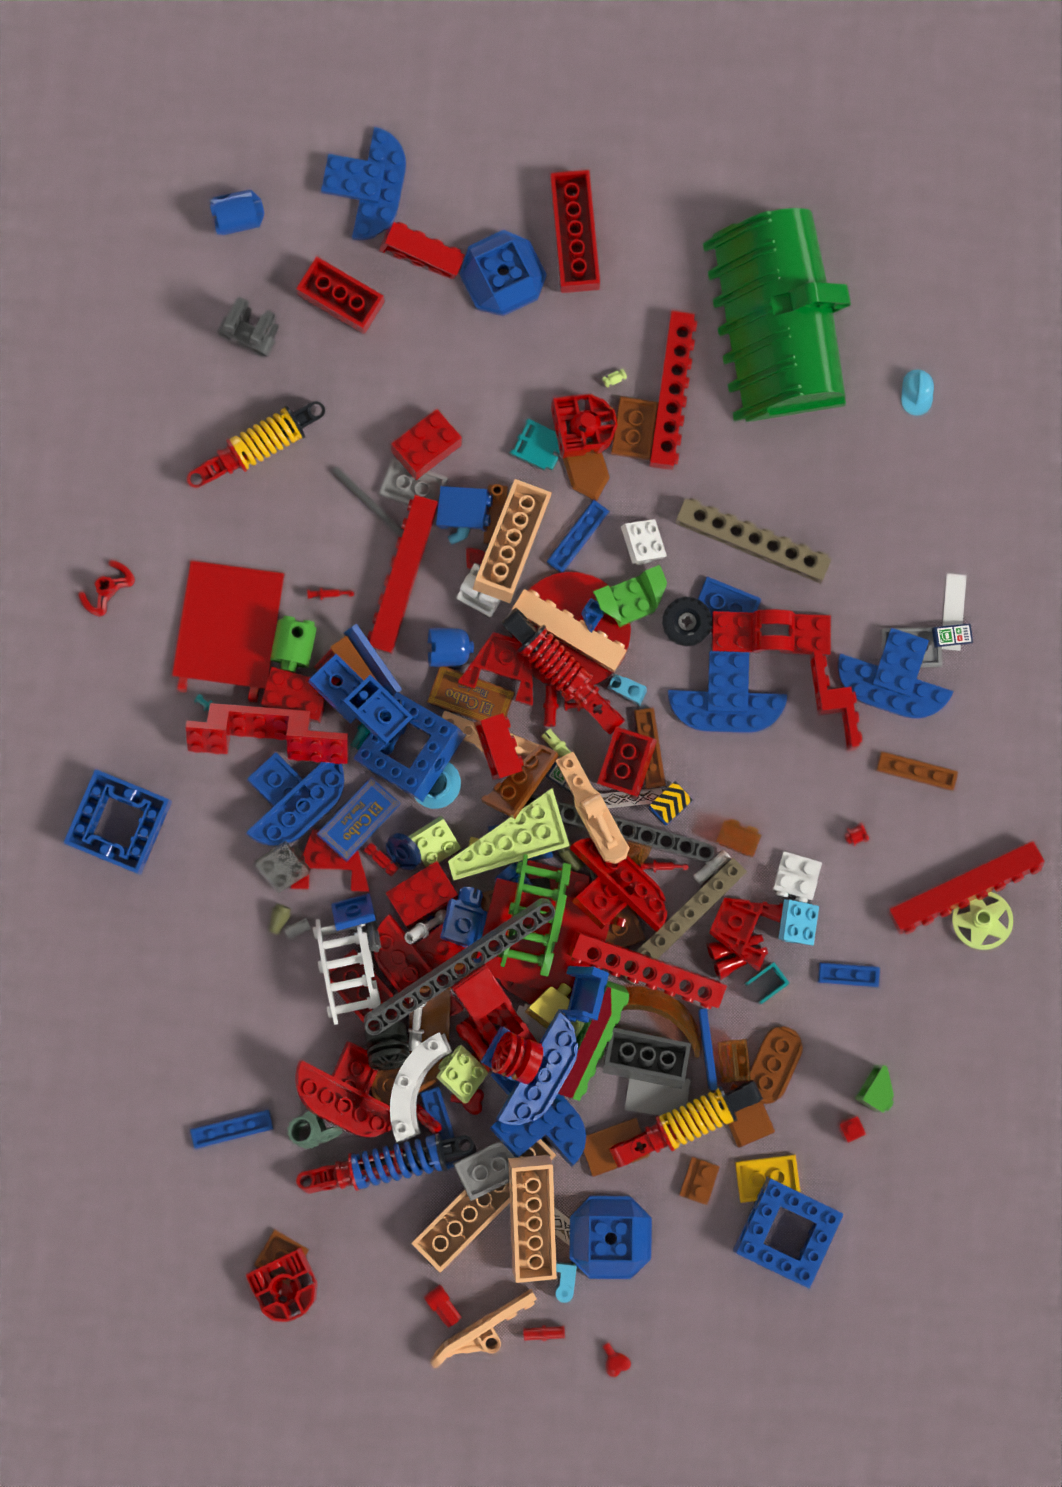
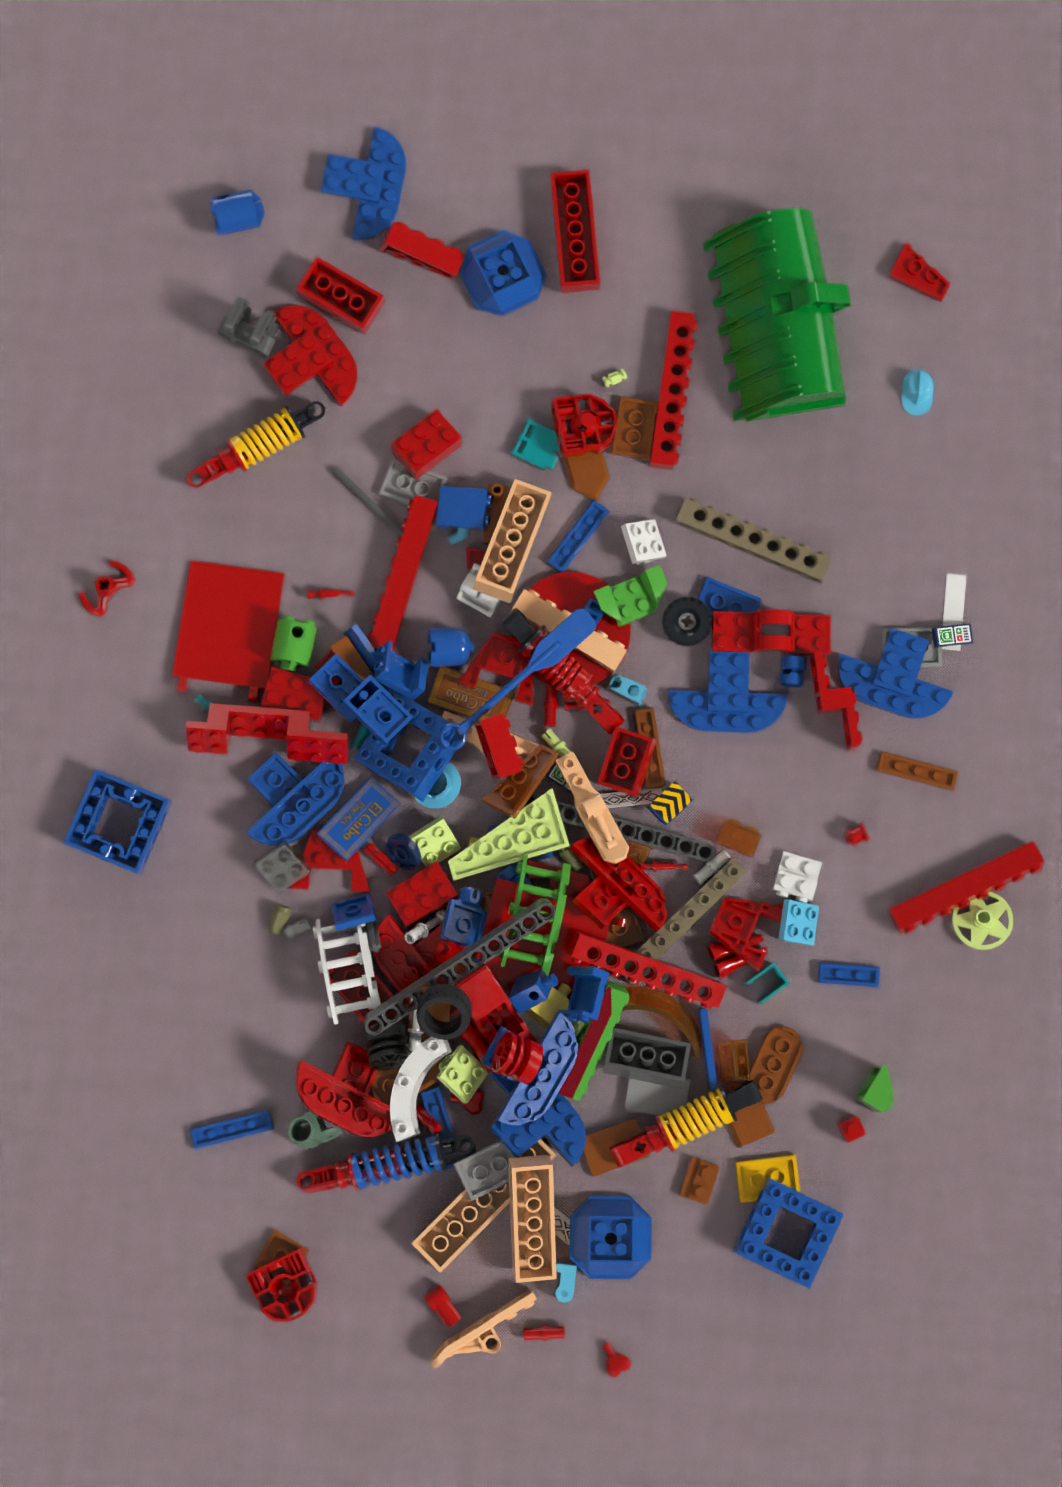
none -> red plate [263,305,358,407]
none -> blue panel [374,640,428,701]
none -> black tyre [416,984,472,1040]
none -> blue piece [439,609,596,751]
none -> blue torso [509,969,558,1014]
none -> blue wheel [778,655,807,688]
none -> red wing [889,242,951,302]

